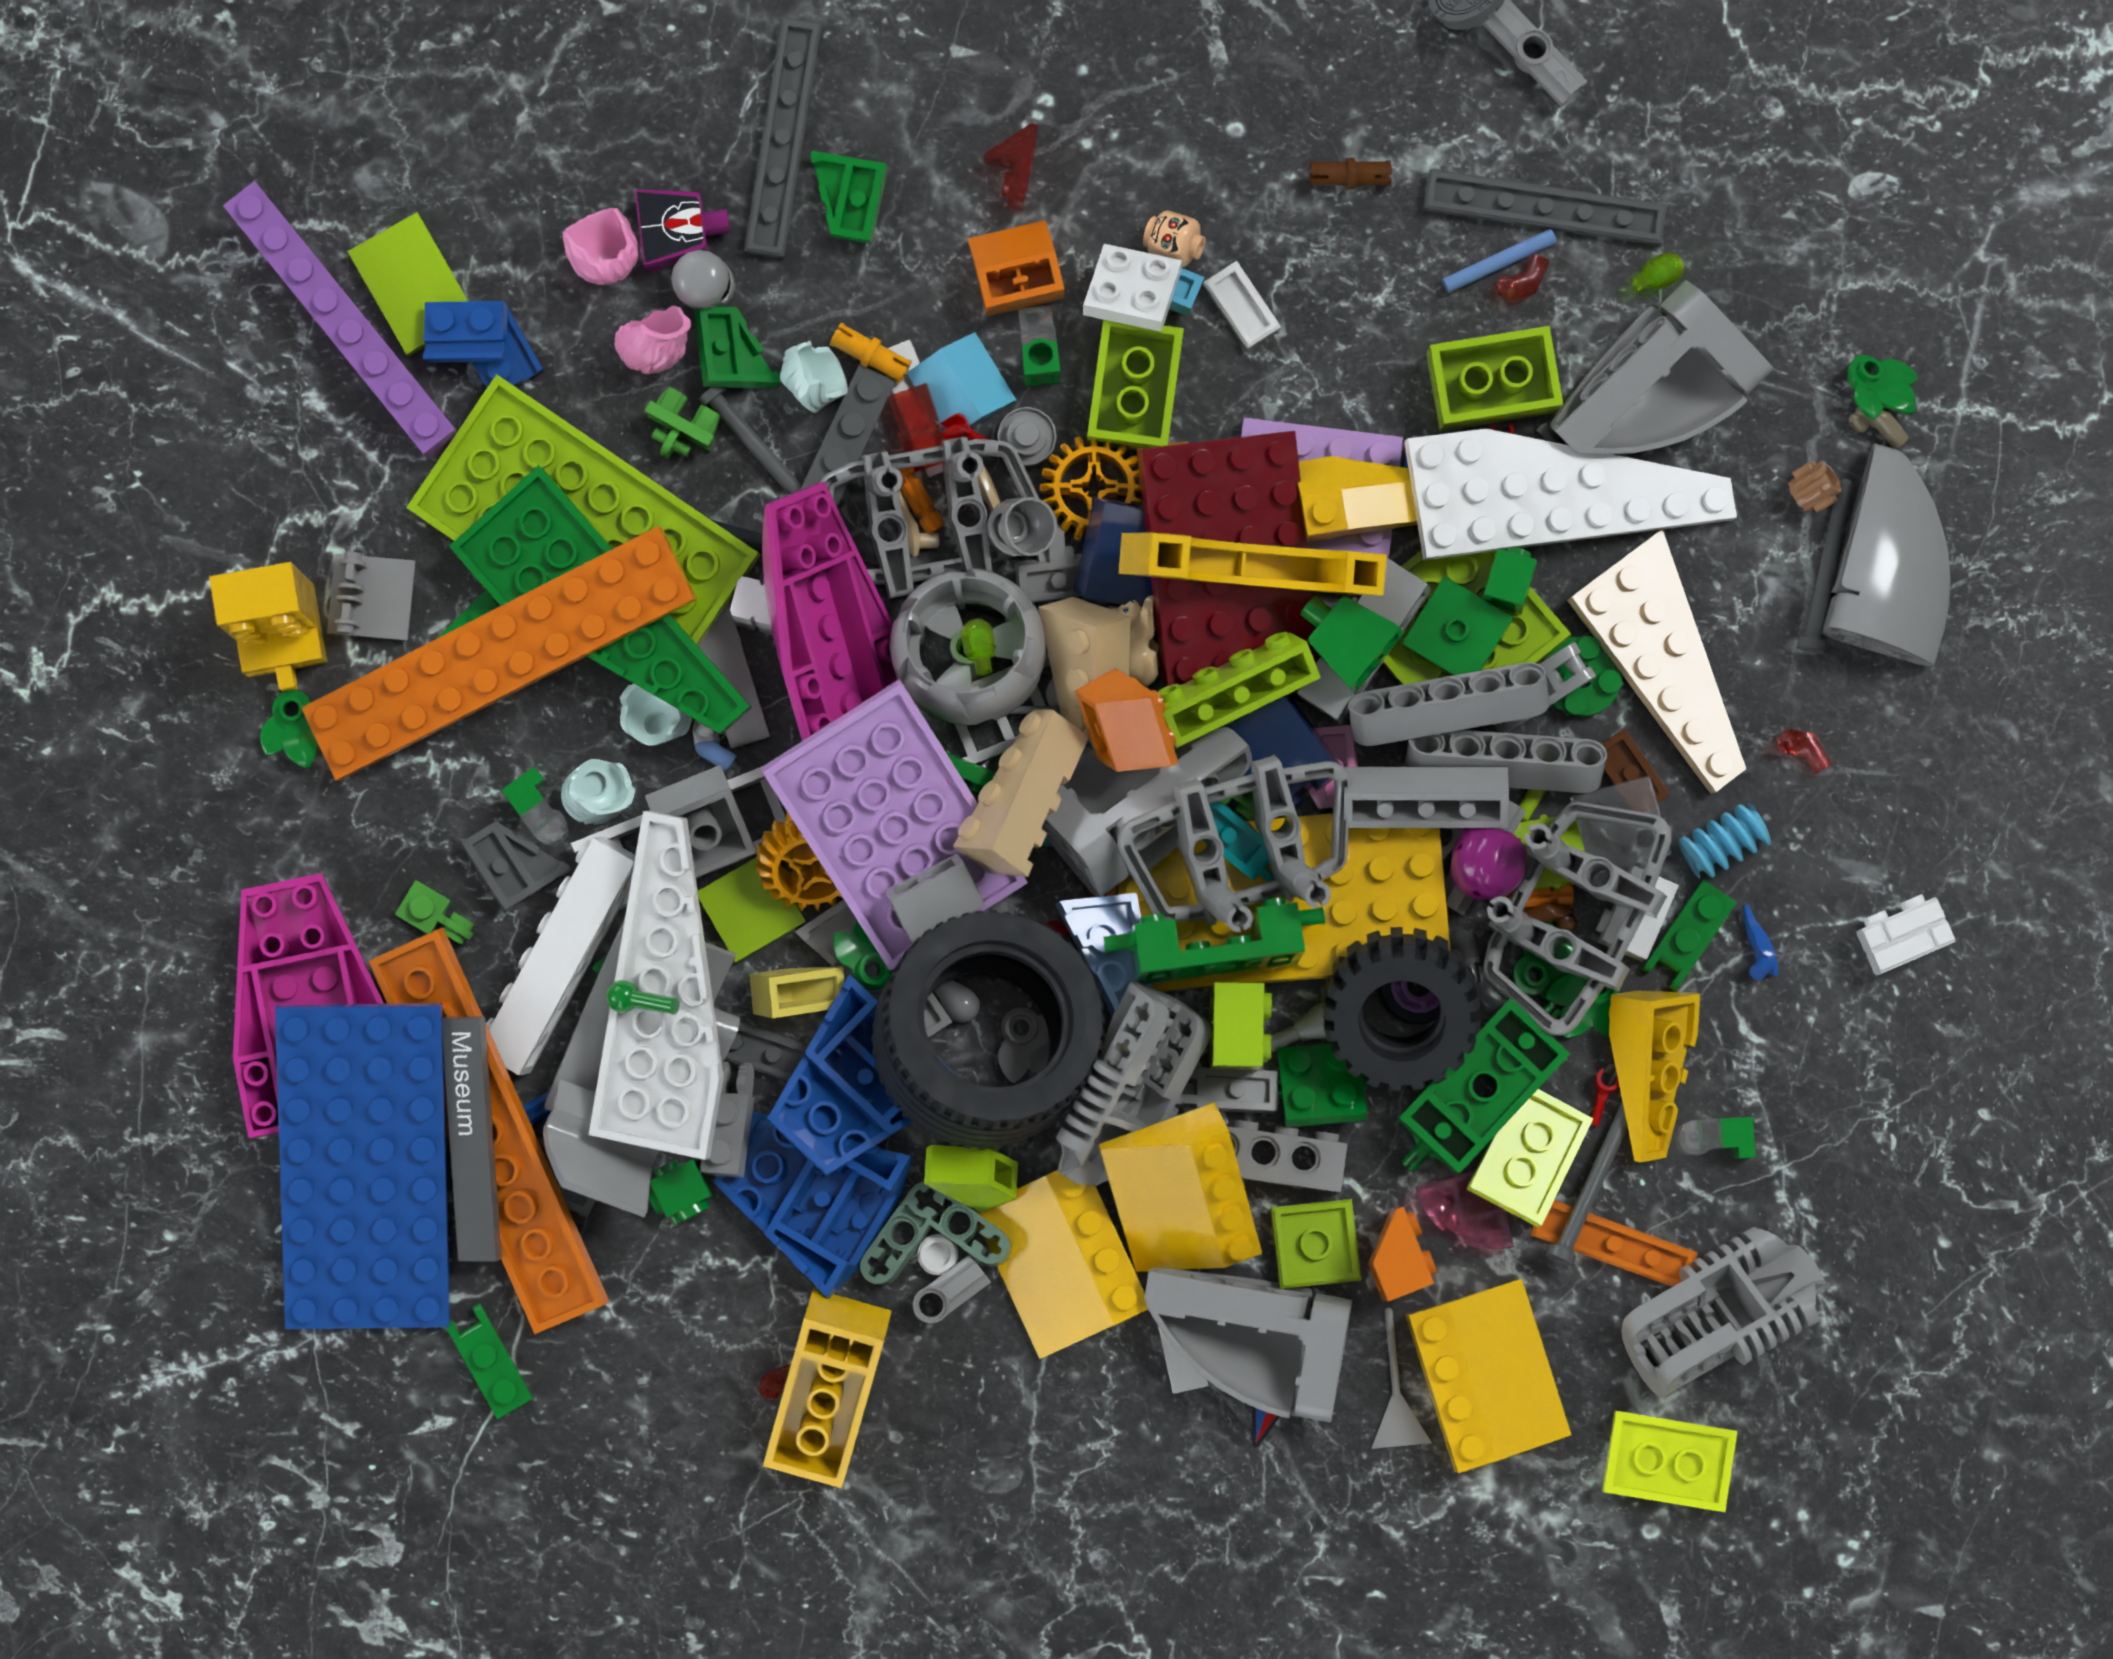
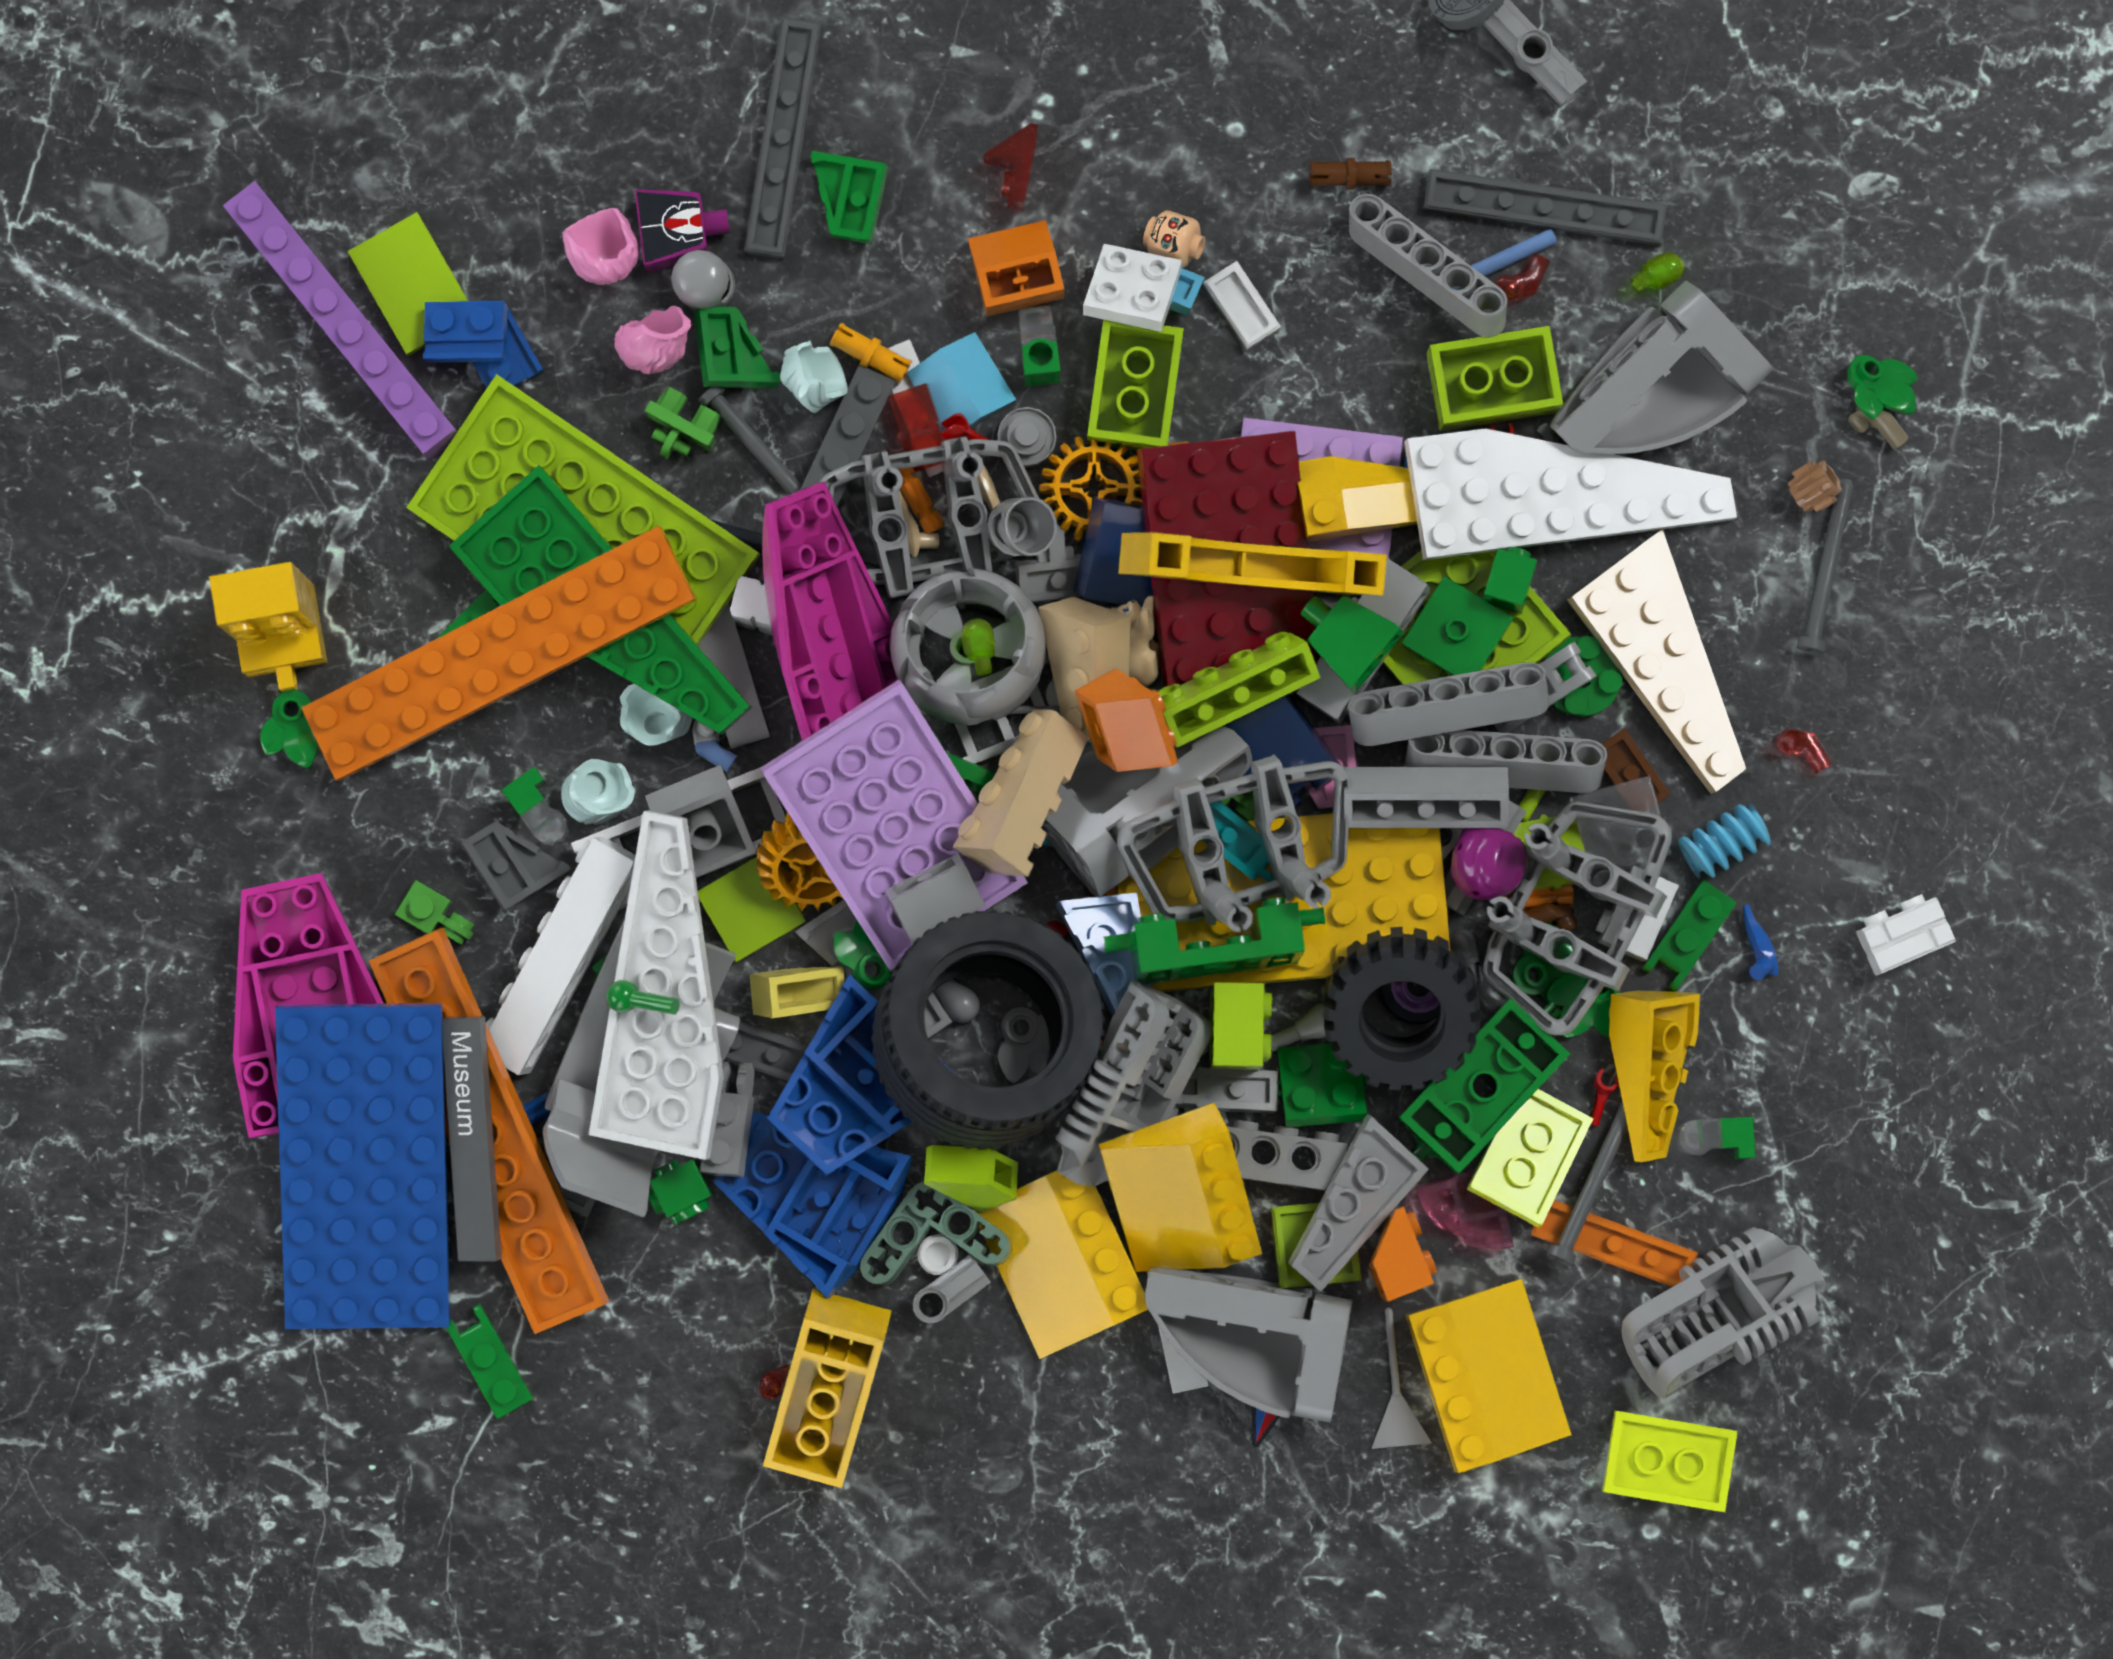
light grey hinge [327,552,416,641] -> none
light grey panel [1822,443,1950,667] -> none
none -> light grey wing [1288,1114,1429,1292]
none -> light grey beam [1349,194,1507,337]

